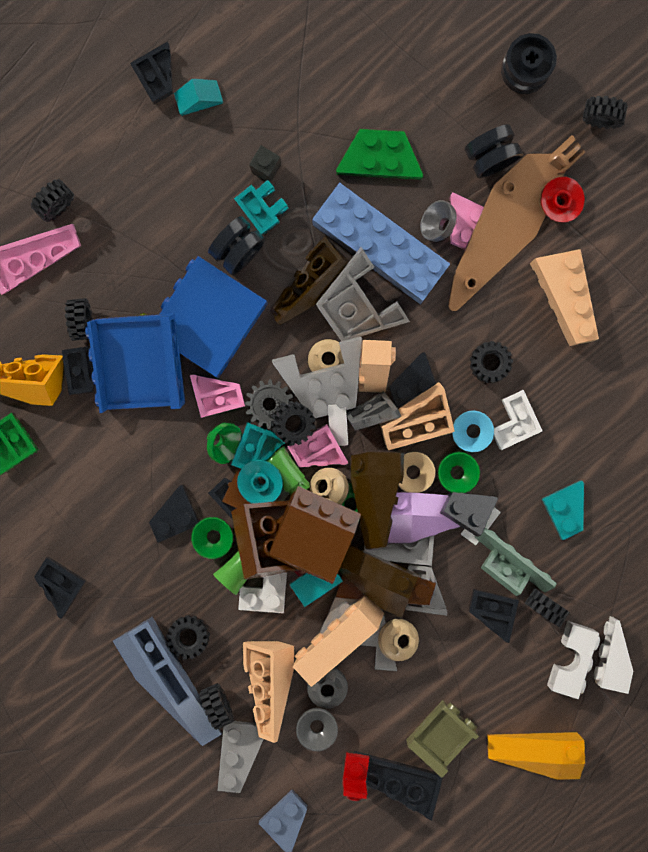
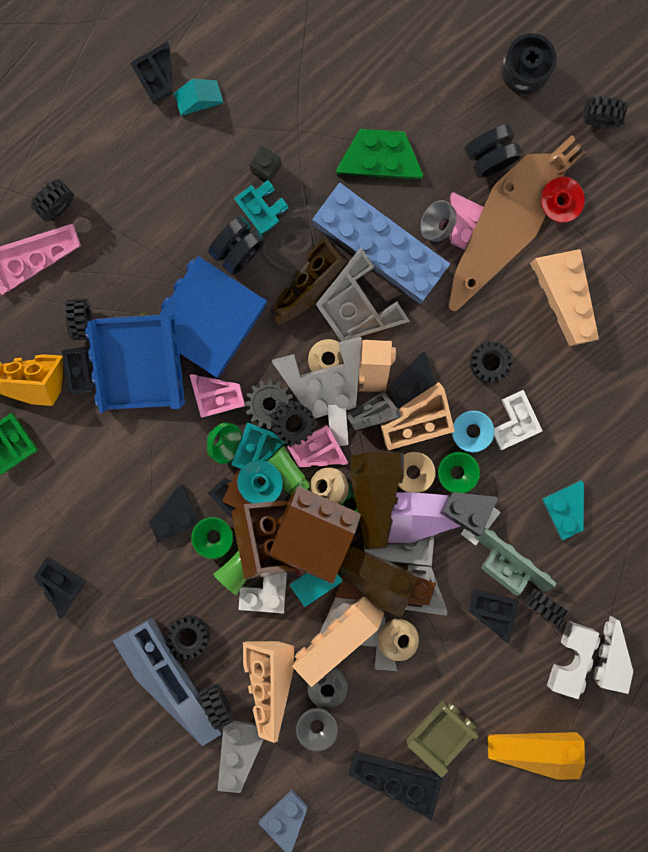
red bracket [342,753,369,801] -> none

